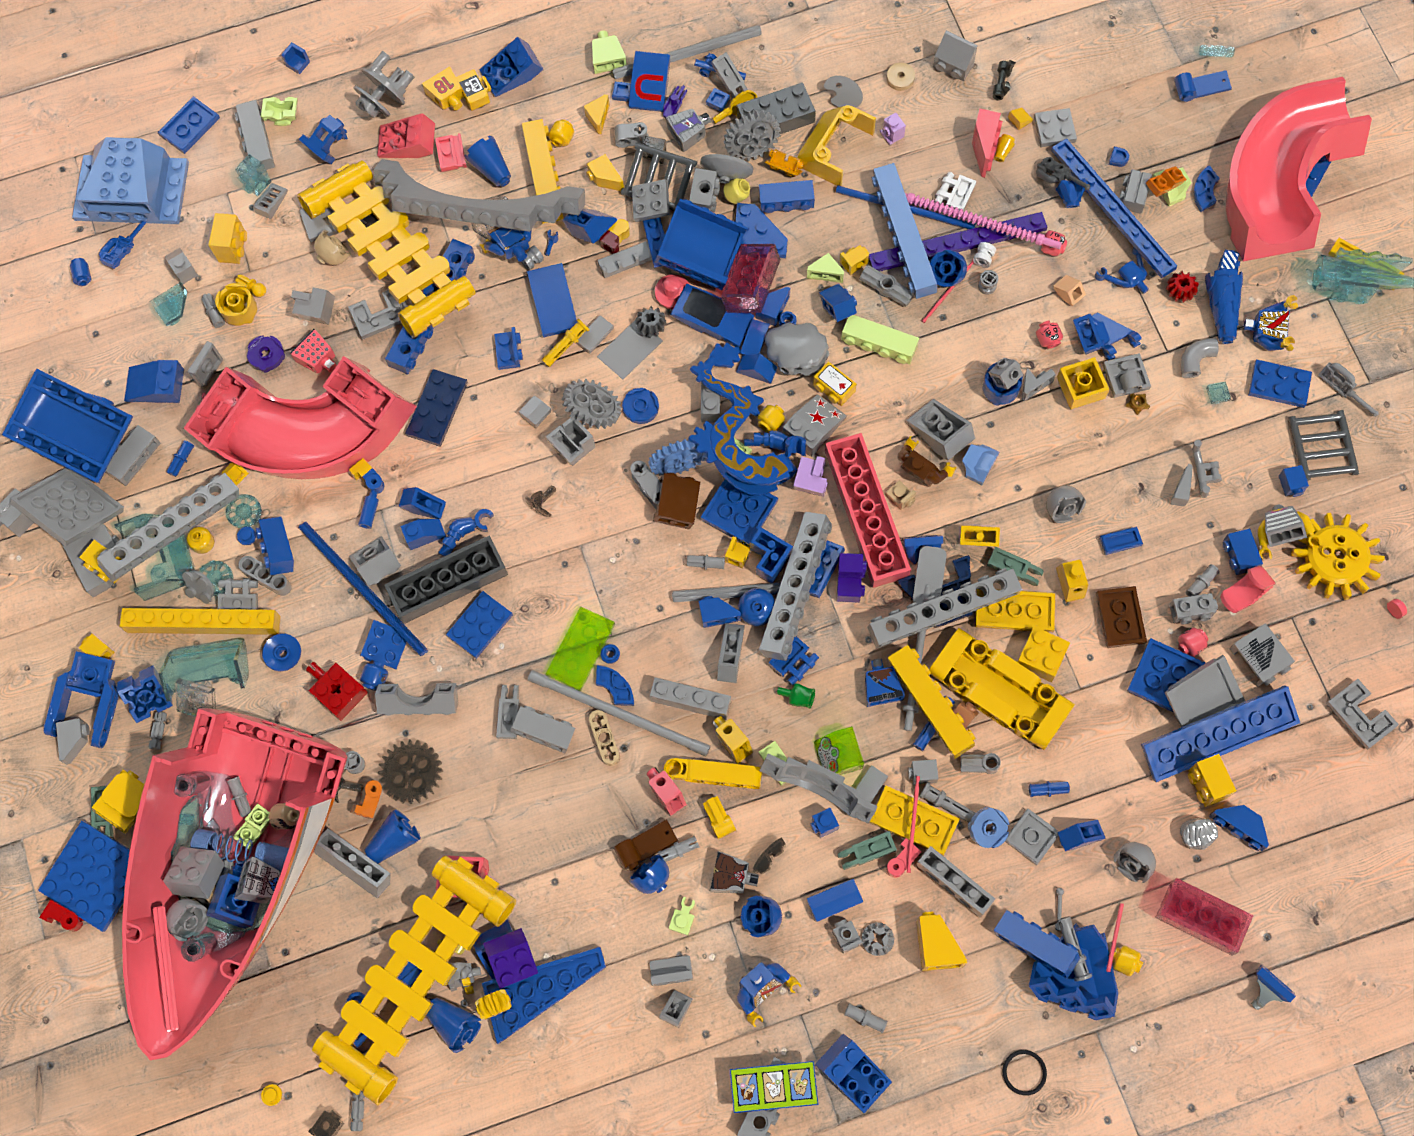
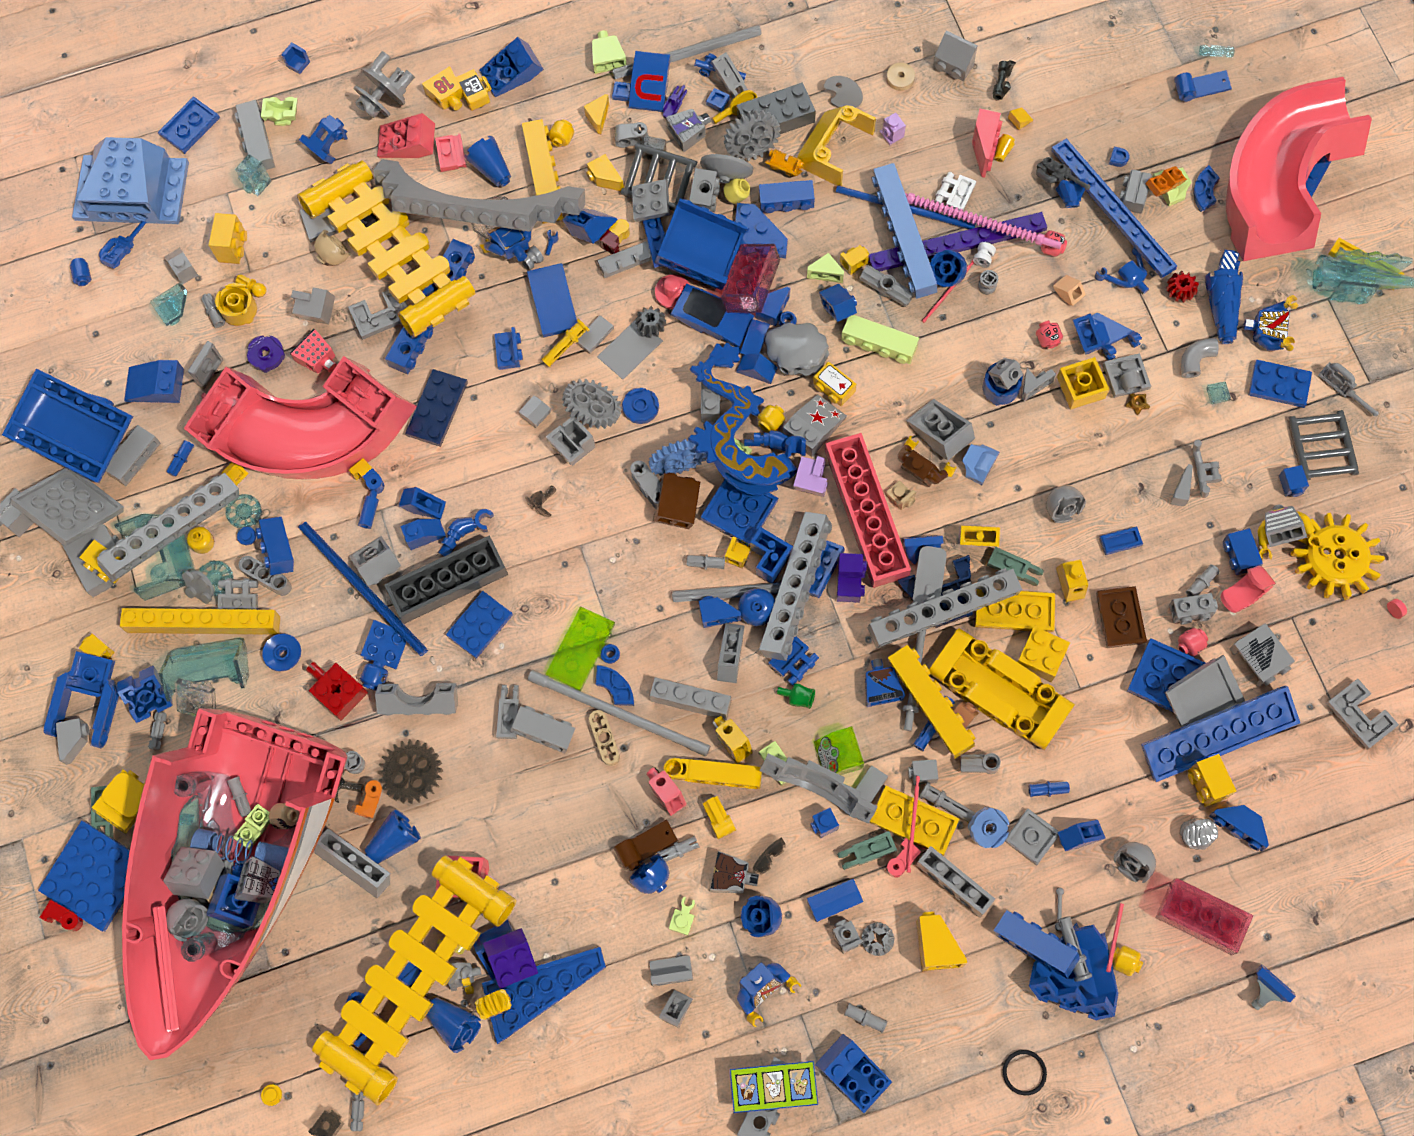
light grey slope [253,183,288,219] -> none
light grey plate [1034,108,1077,147] -> none

